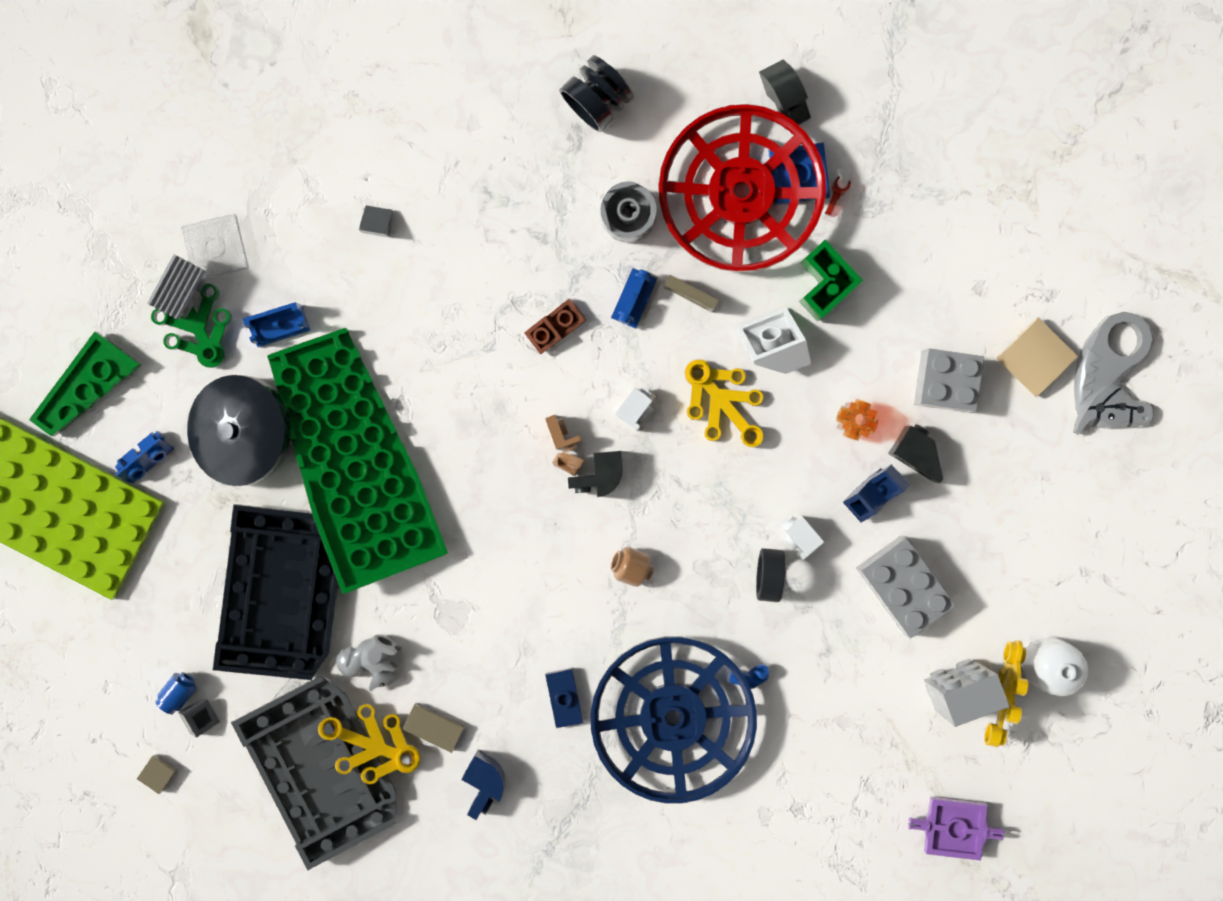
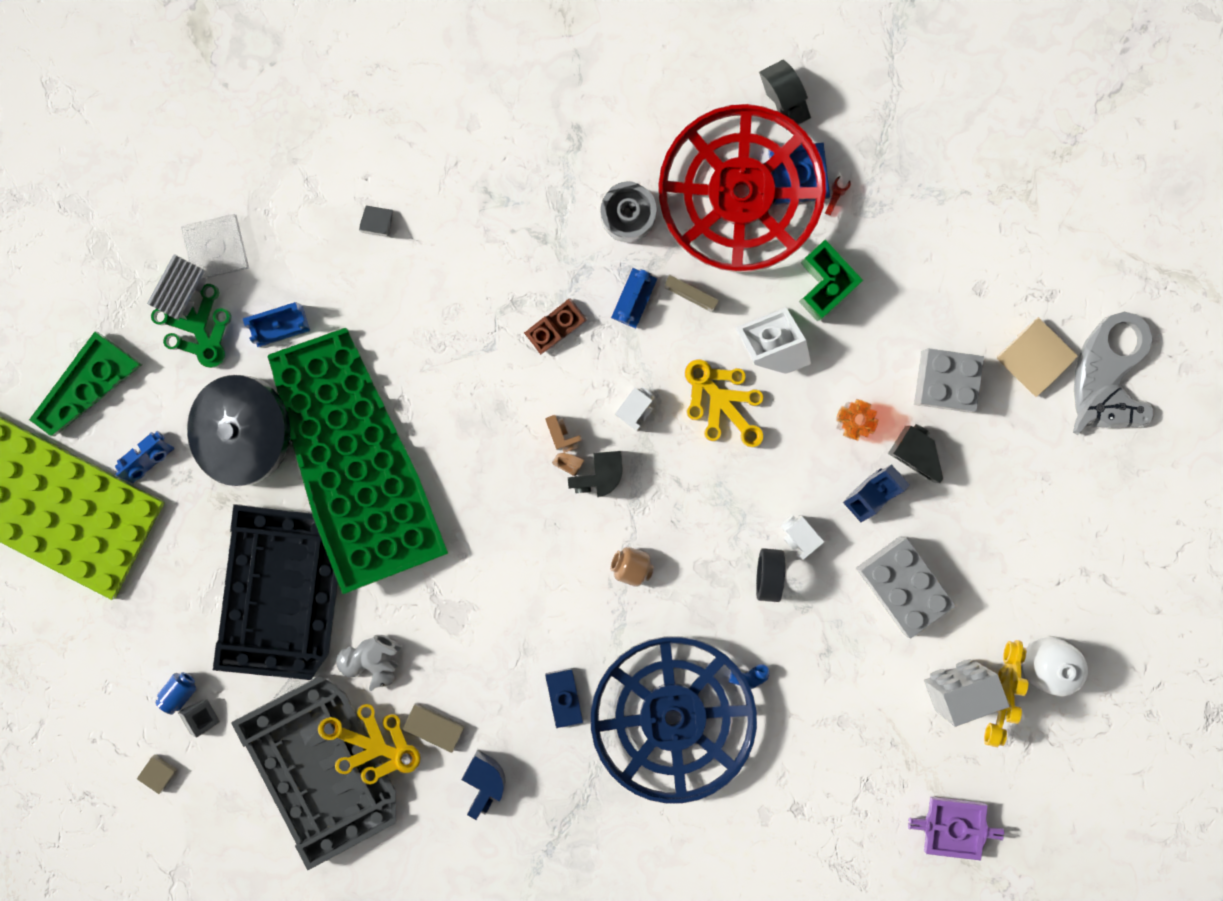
black wheel [559,55,634,132] -> none

